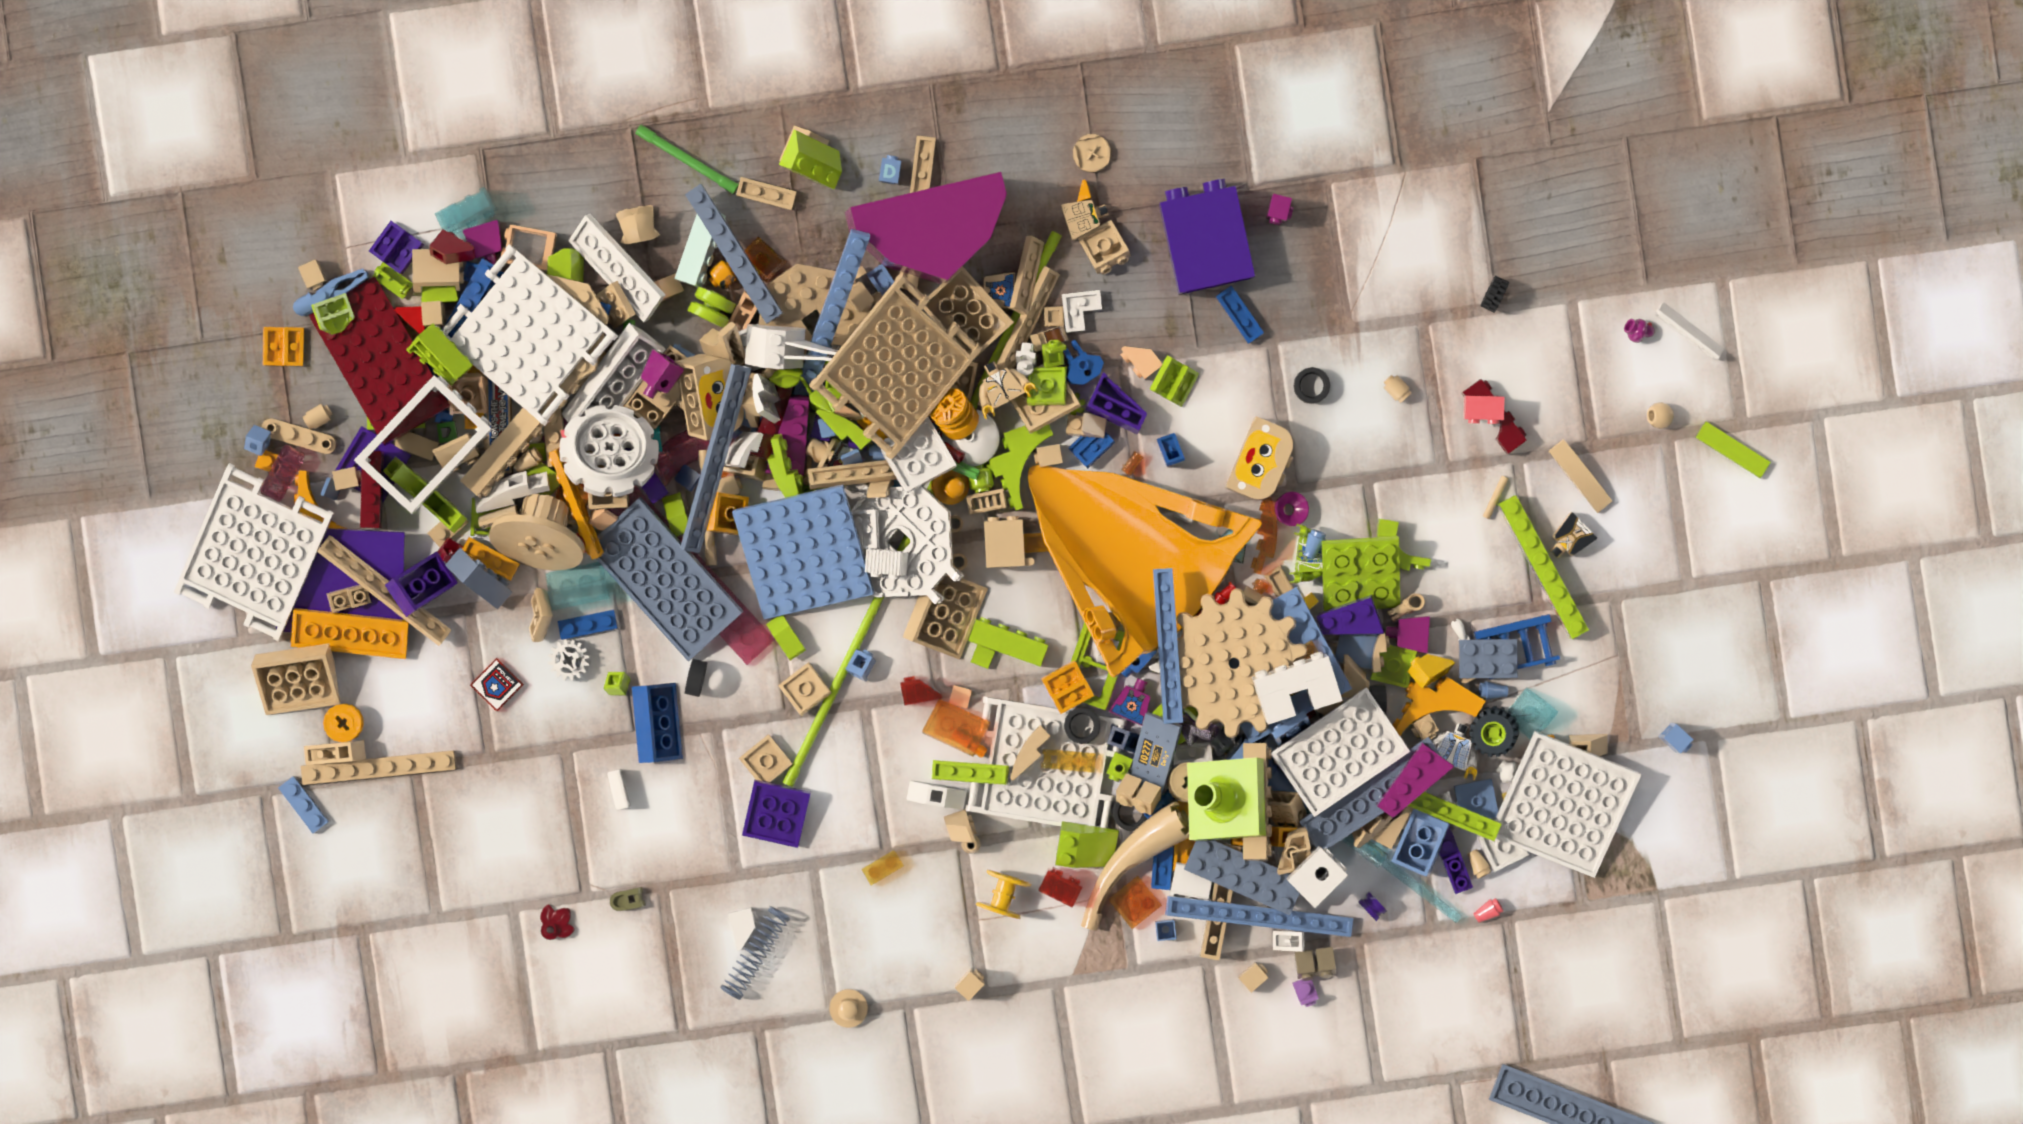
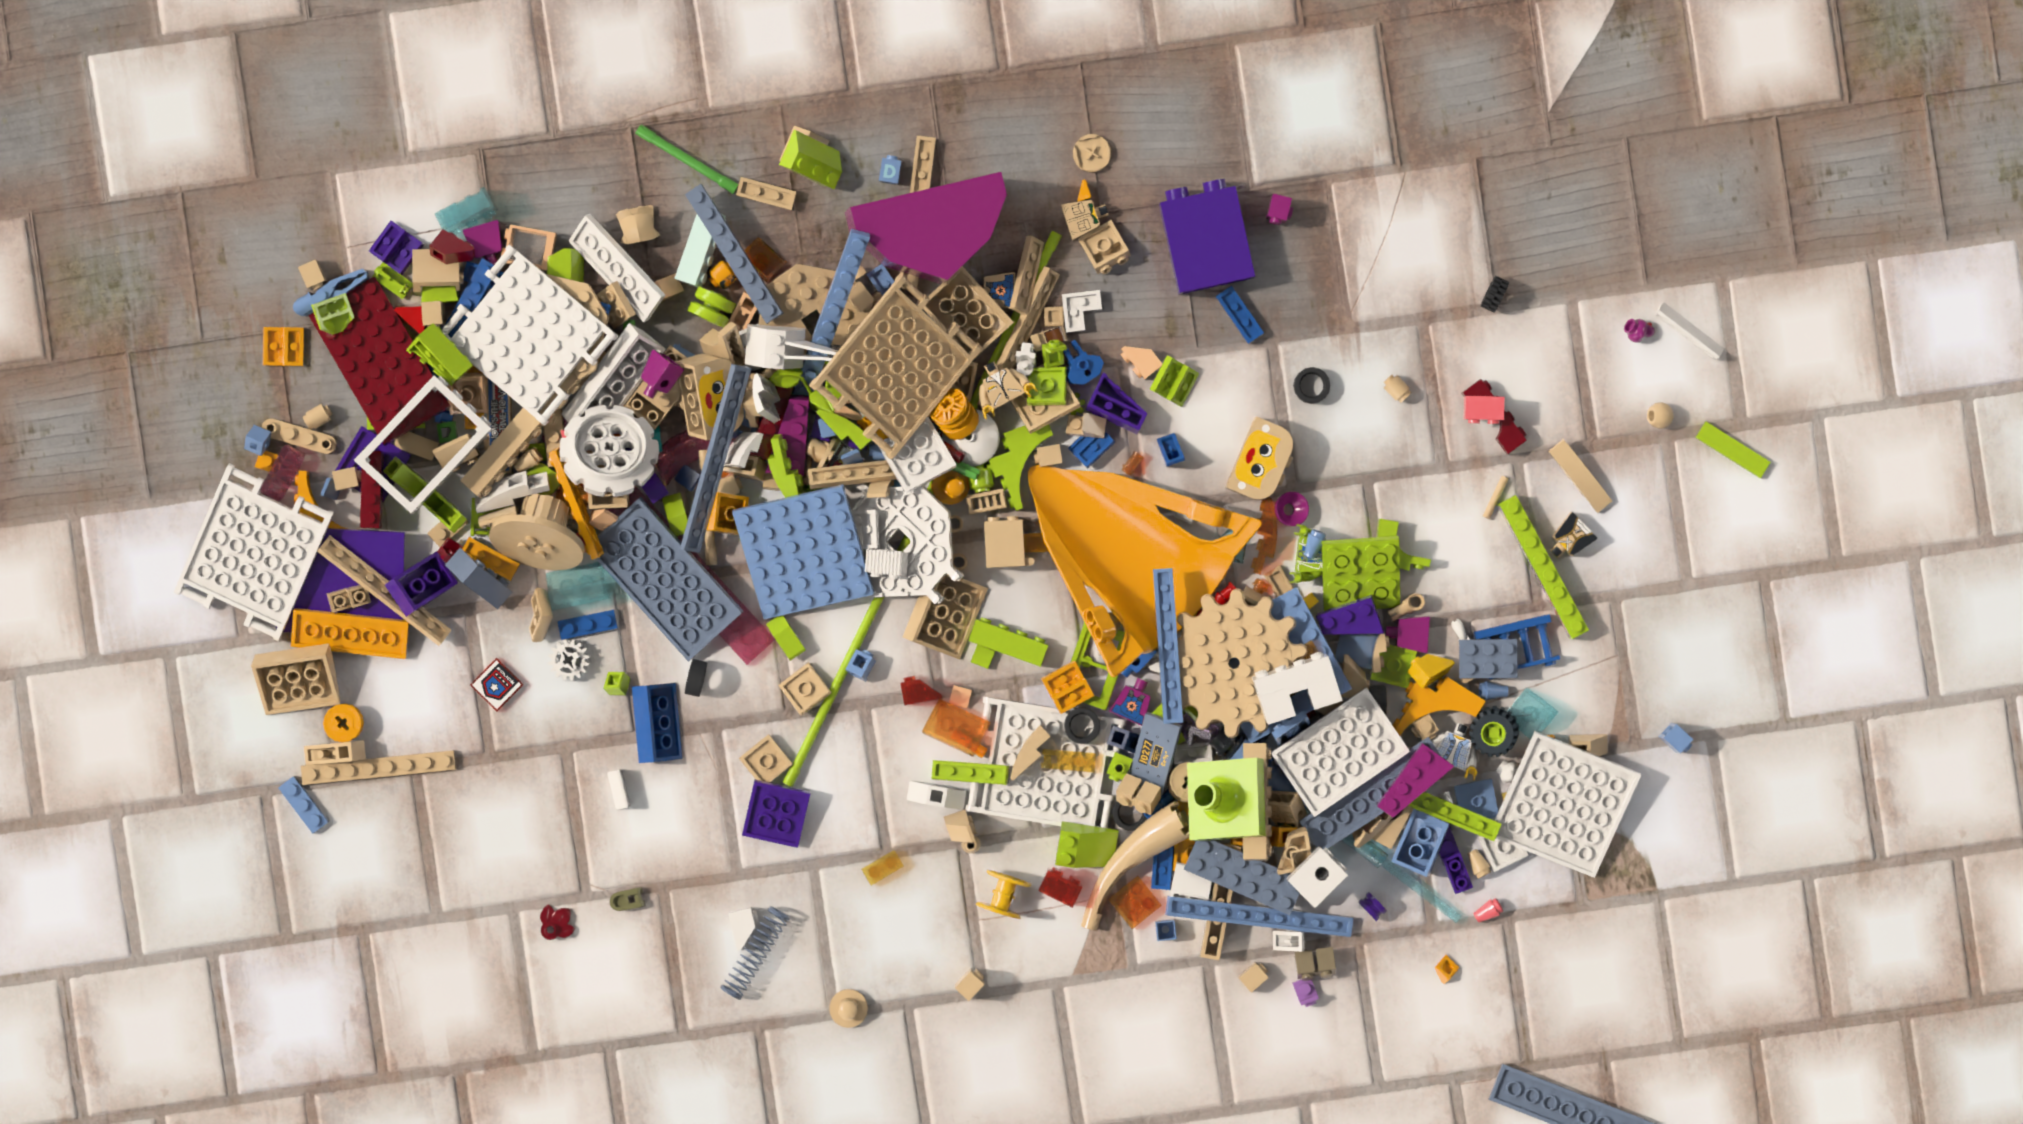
none -> light orange slope [1434,955,1460,984]

